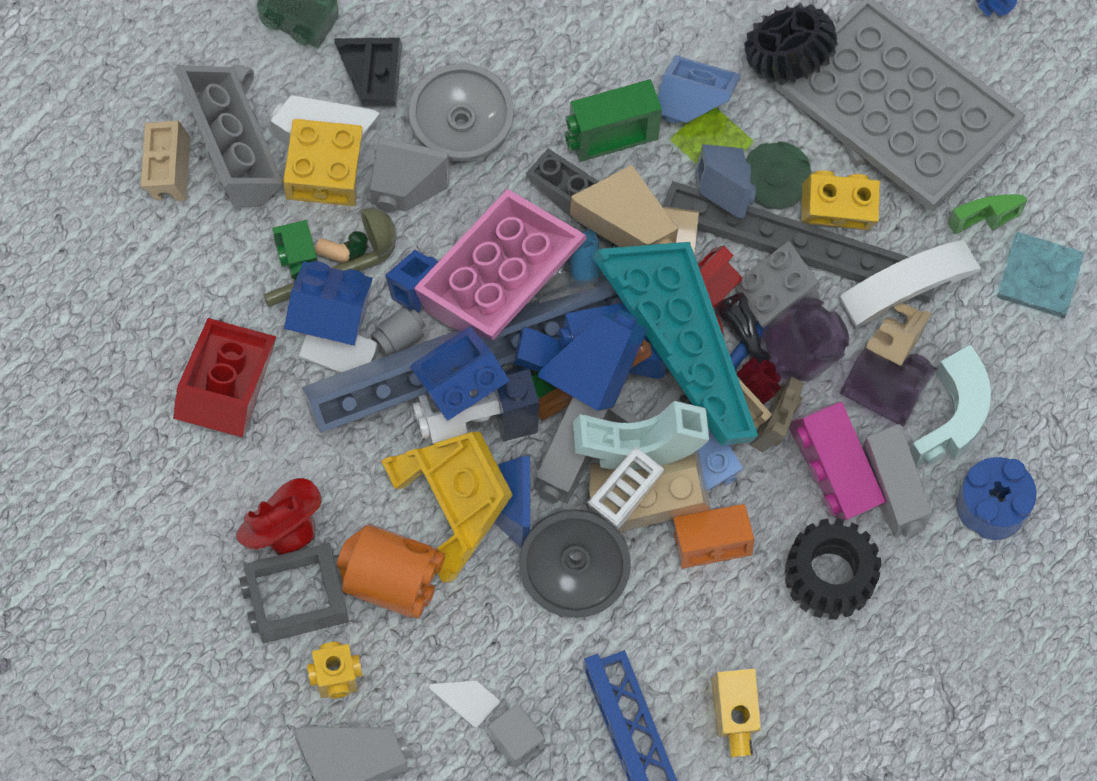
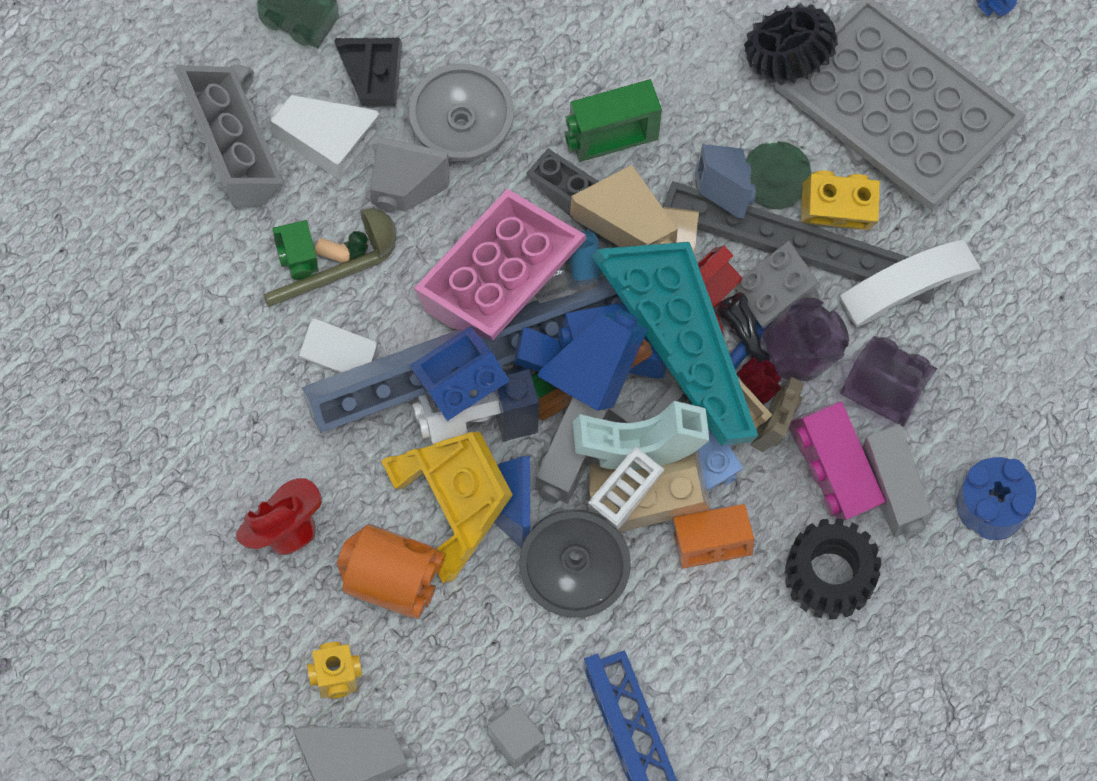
tan hinge [140,120,190,201] -> none
red slope [173,318,276,438] -> none
dark grey window [239,543,349,644] -> none
yellow bracket [283,119,363,207] -> none
blue brick [284,261,373,346] -> none
light grey brick [370,307,425,357] -> none
blue brick [386,250,438,313] -> none
white sticker [428,681,500,728] -> none
medium blue slope [658,55,741,123] -> none
clear neon green piece [670,107,754,164] -> none
yellow torso [711,669,761,758] -> none
tan hinge [866,303,932,366] -> none
light aqua arch [910,344,991,466] -> none
bright green slope [948,194,1027,235] -> none
clear light blue tile [997,232,1085,319] -> none

